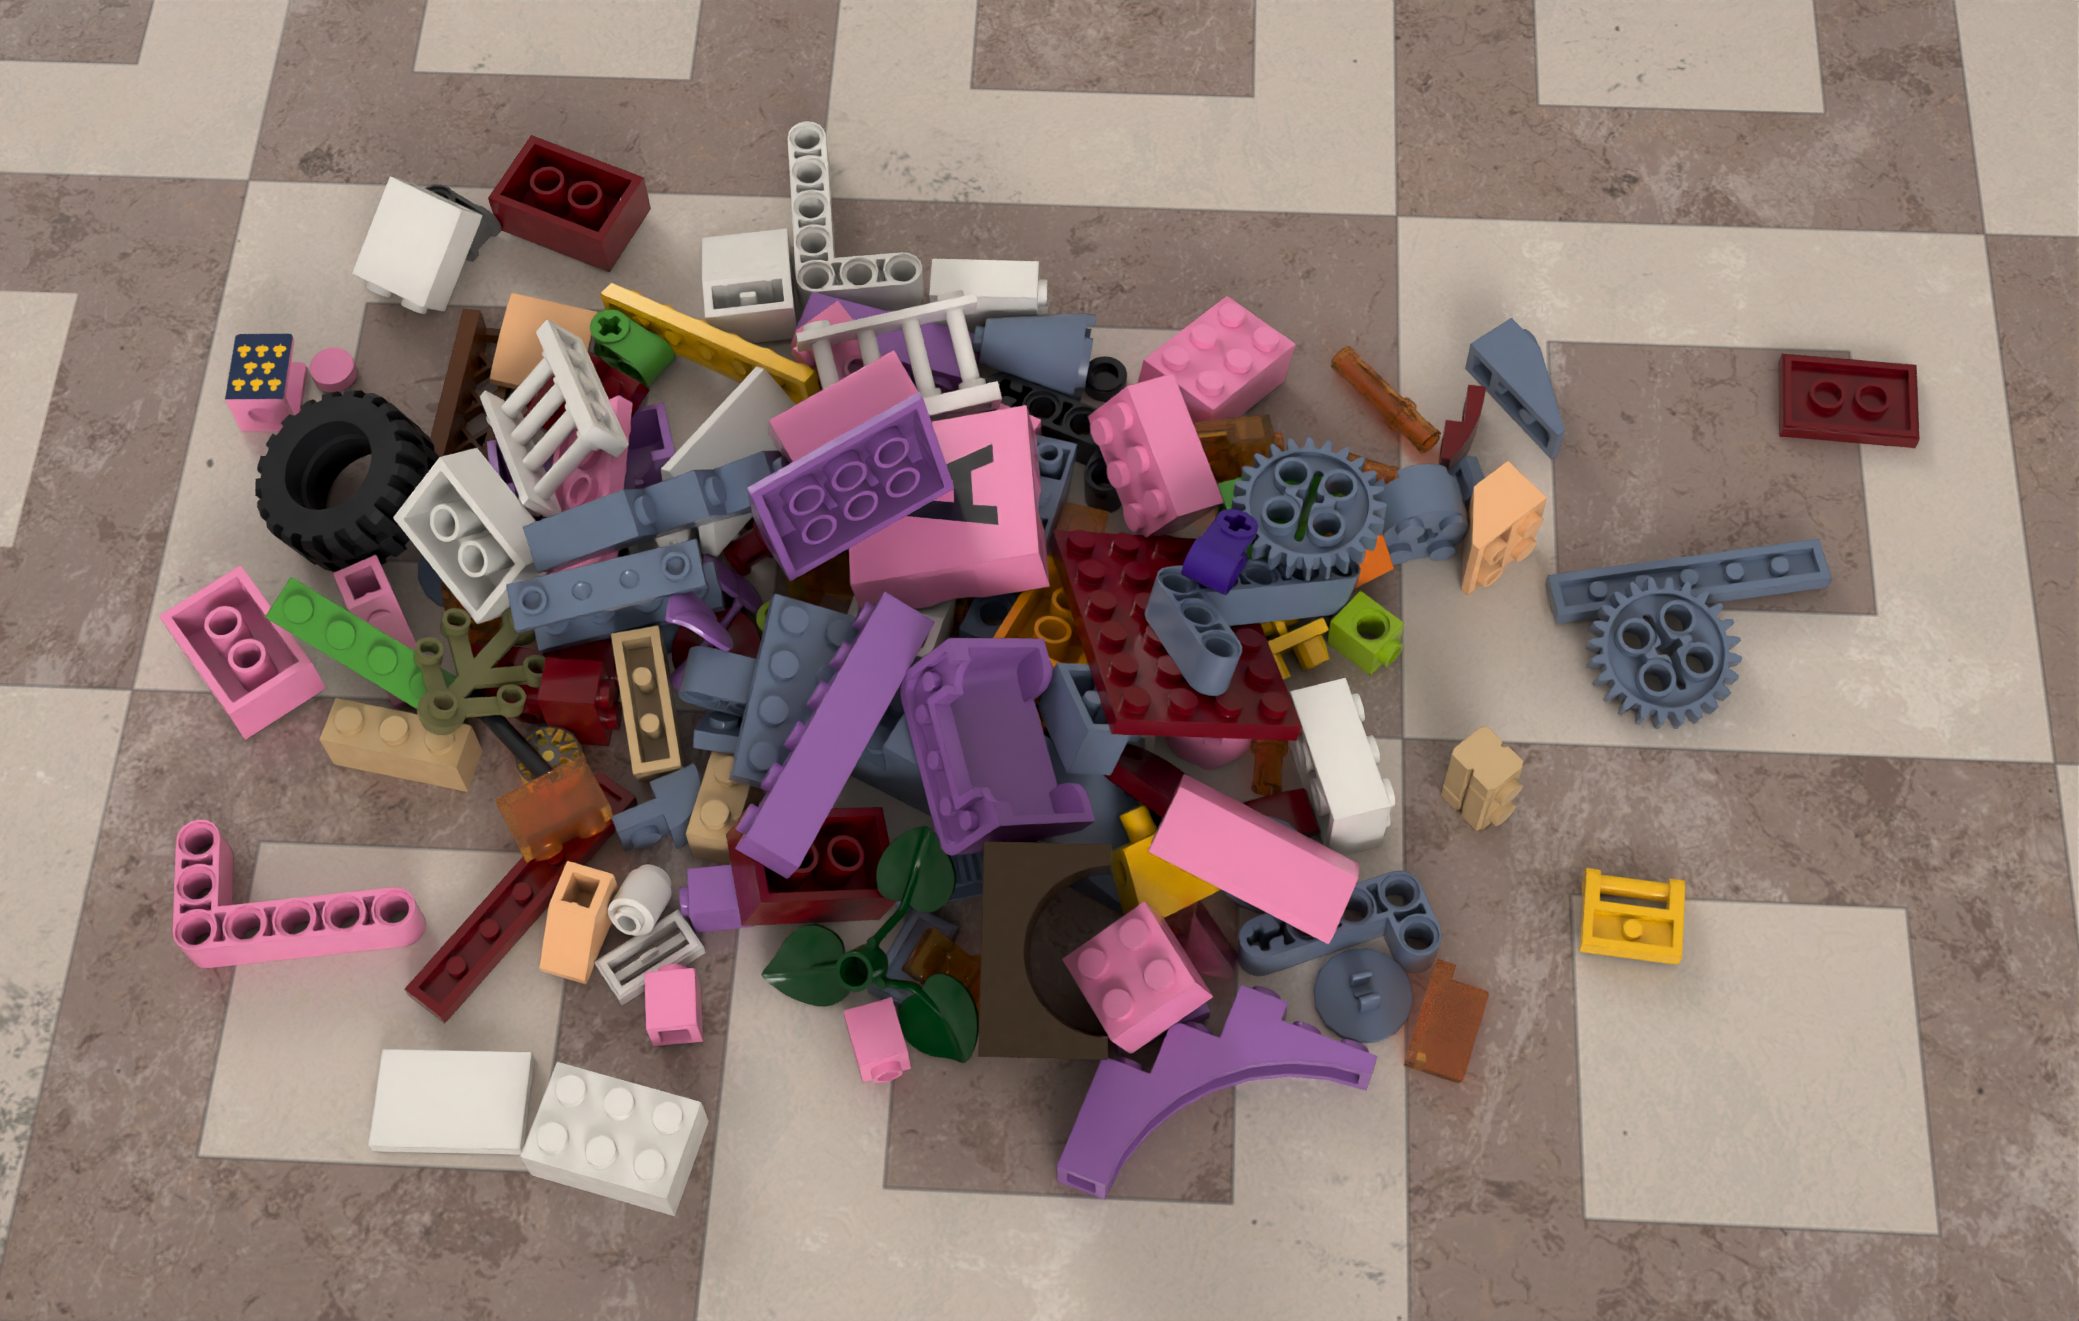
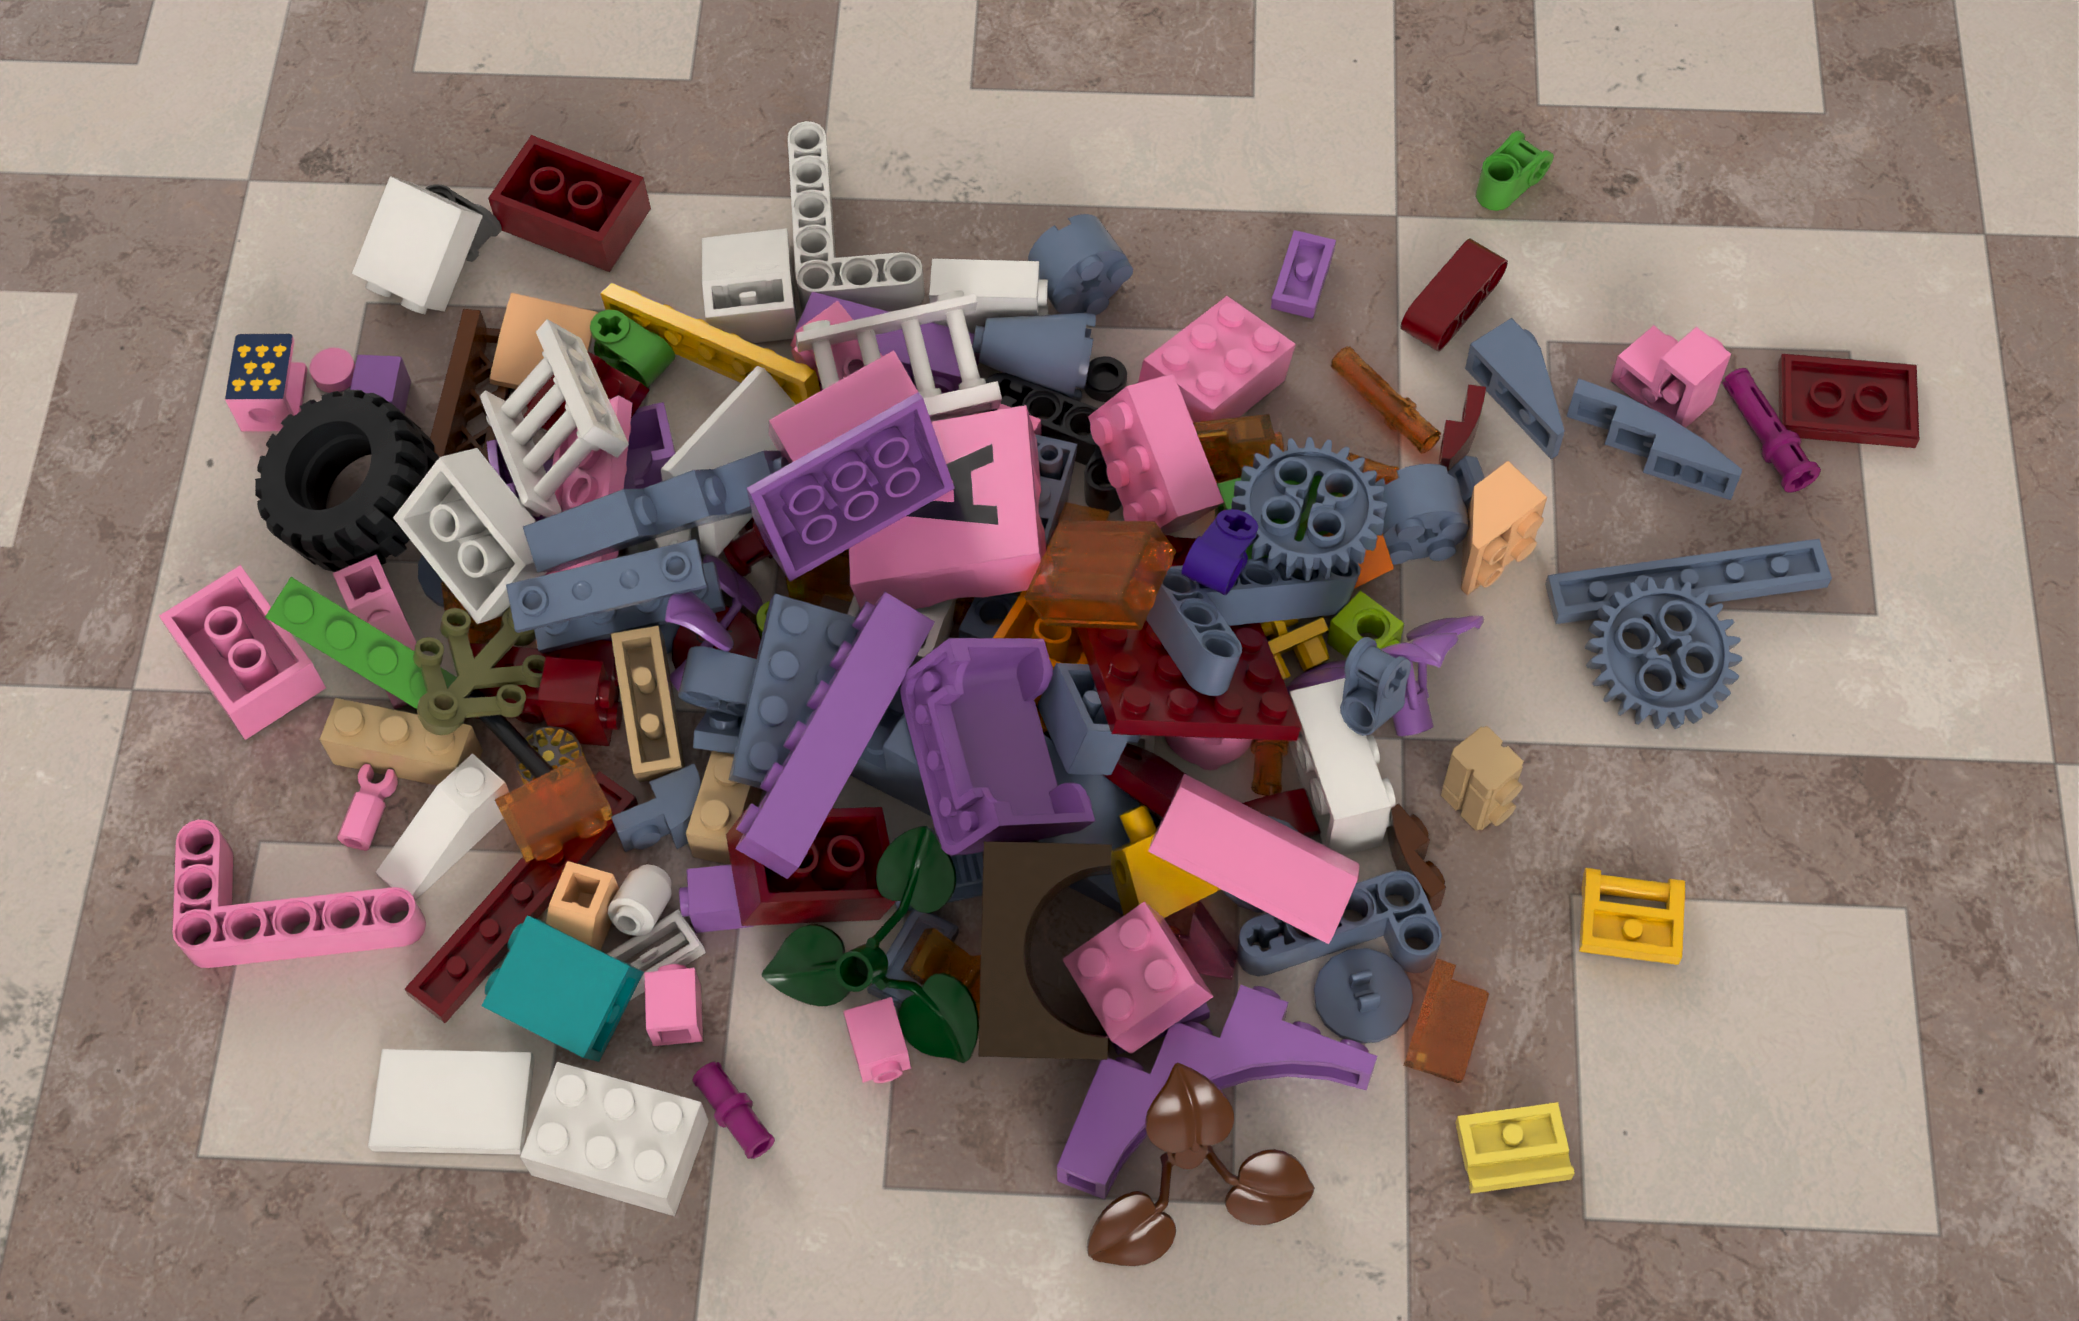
none -> bright pink bar [337,764,398,851]
none -> medium lavender brick [350,355,411,414]
none -> white slope [376,753,516,901]
none -> teal panel [481,915,644,1062]
none -> magenta pin [692,1061,775,1159]
none -> clear orange brick [1024,520,1176,630]
none -> sand blue brick [1028,214,1133,315]
none -> reddish brown plant [1087,1063,1315,1266]
none -> medium lavender plate [1271,230,1336,319]
none -> medium lavender plant [1286,615,1484,736]
none -> sand blue piece [1340,637,1411,736]
none -> reddish brown slope [1387,804,1446,911]
none -> dark red beam [1400,238,1508,352]
none -> light yellow plate [1455,1102,1575,1194]
none -> bright green piece [1476,130,1554,211]
none -> sand blue slope [1567,378,1743,500]
none -> bright pink brick [1610,325,1731,428]
none -> magenta pin [1722,368,1821,493]

